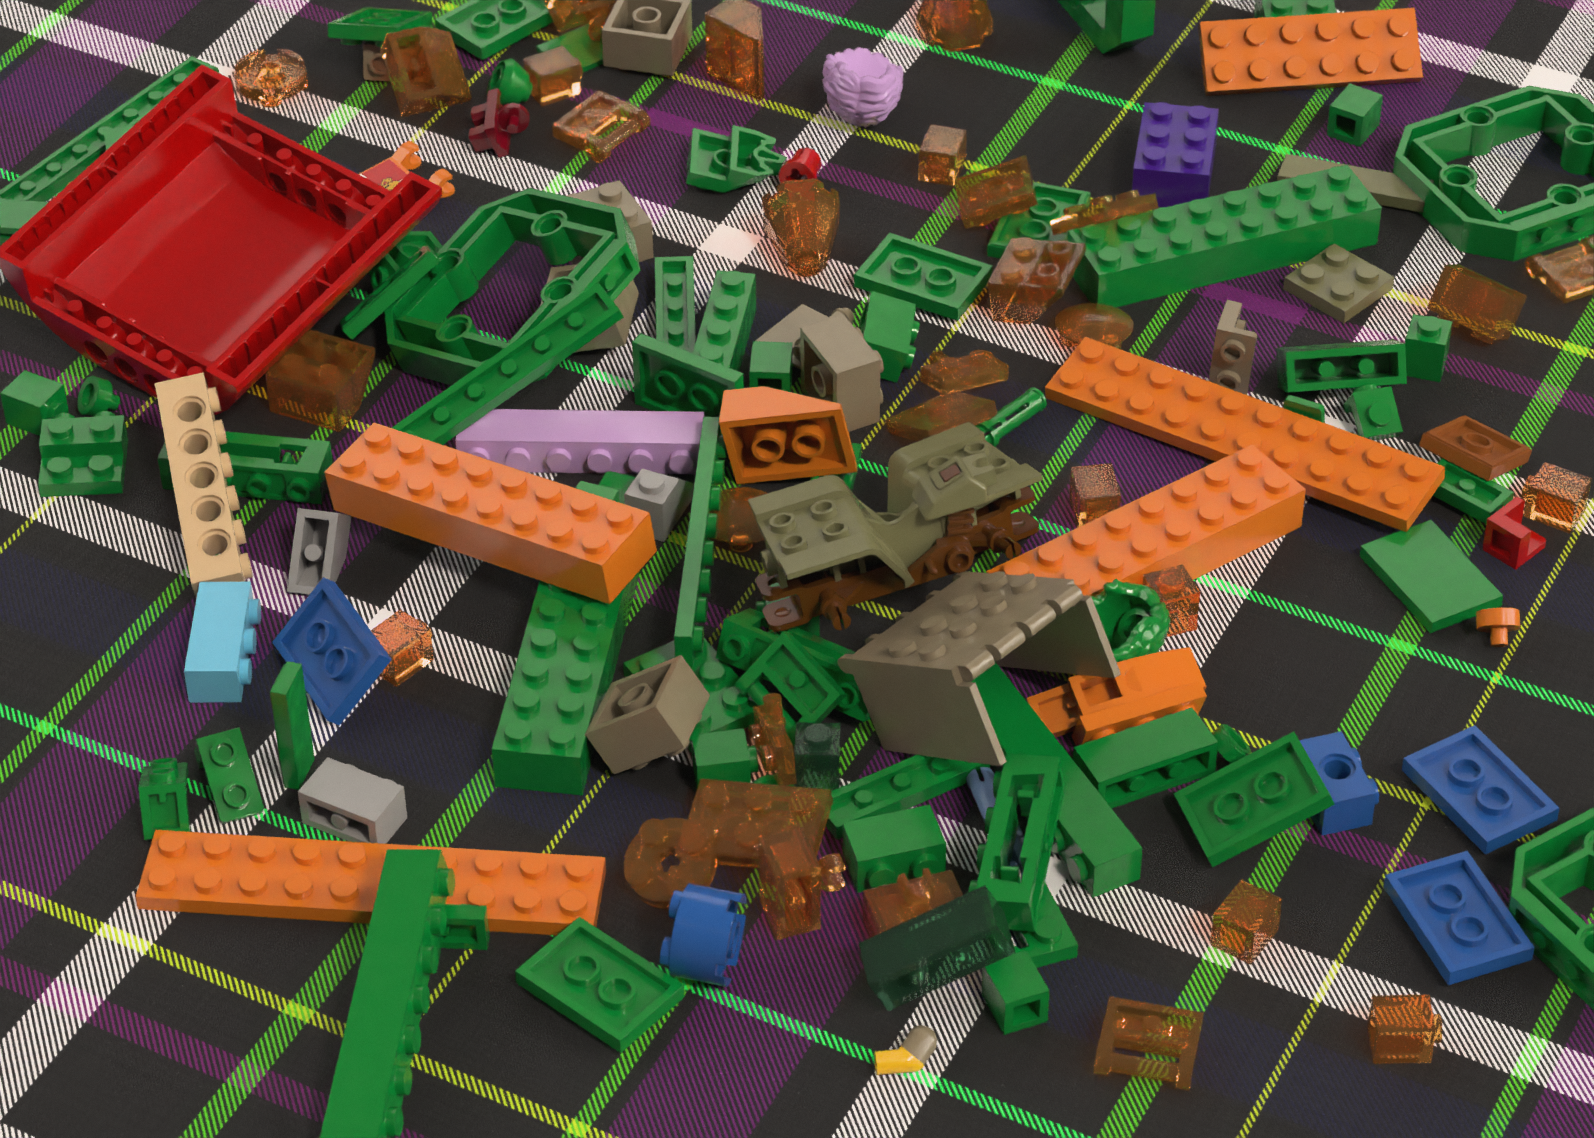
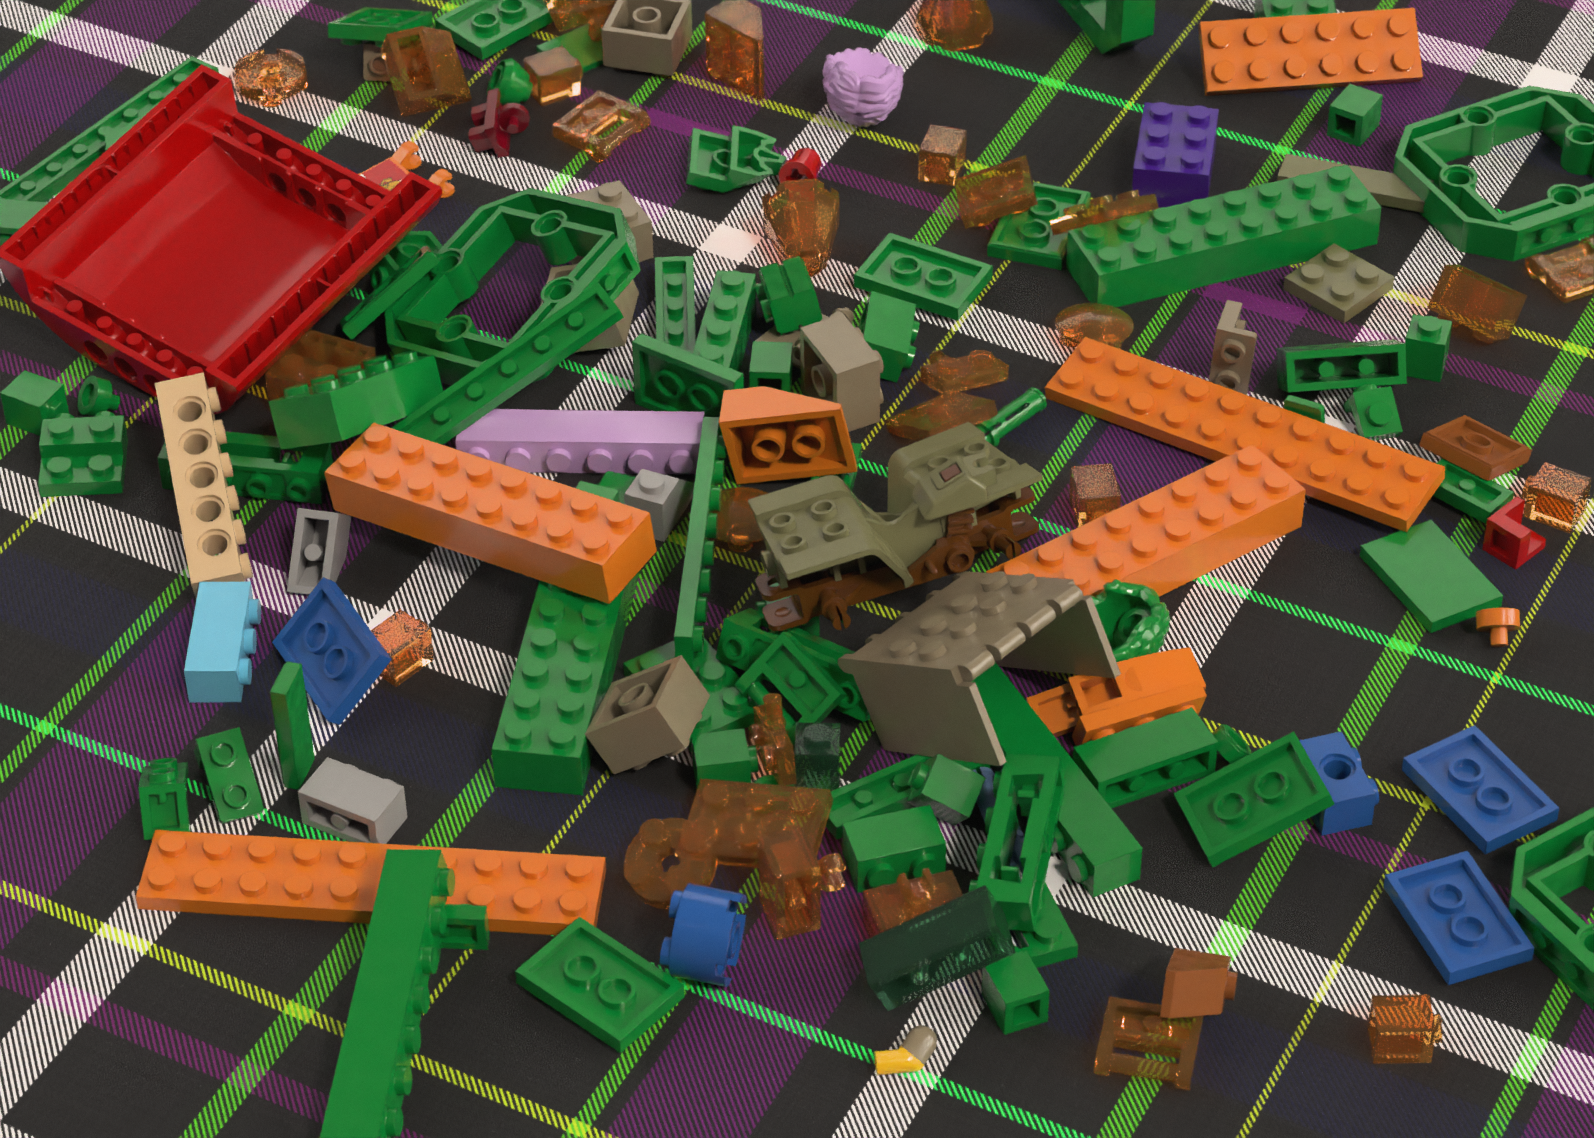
clear orange slope [987,237,1086,324] -> none
clear orange brick [1143,564,1200,638] -> none
clear orange brick [1210,879,1282,965] -> none
none -> green brick [268,350,443,449]
none -> green brick [755,256,823,334]
none -> green brick [907,753,986,826]
none -> dark orange slope [1160,948,1238,1018]

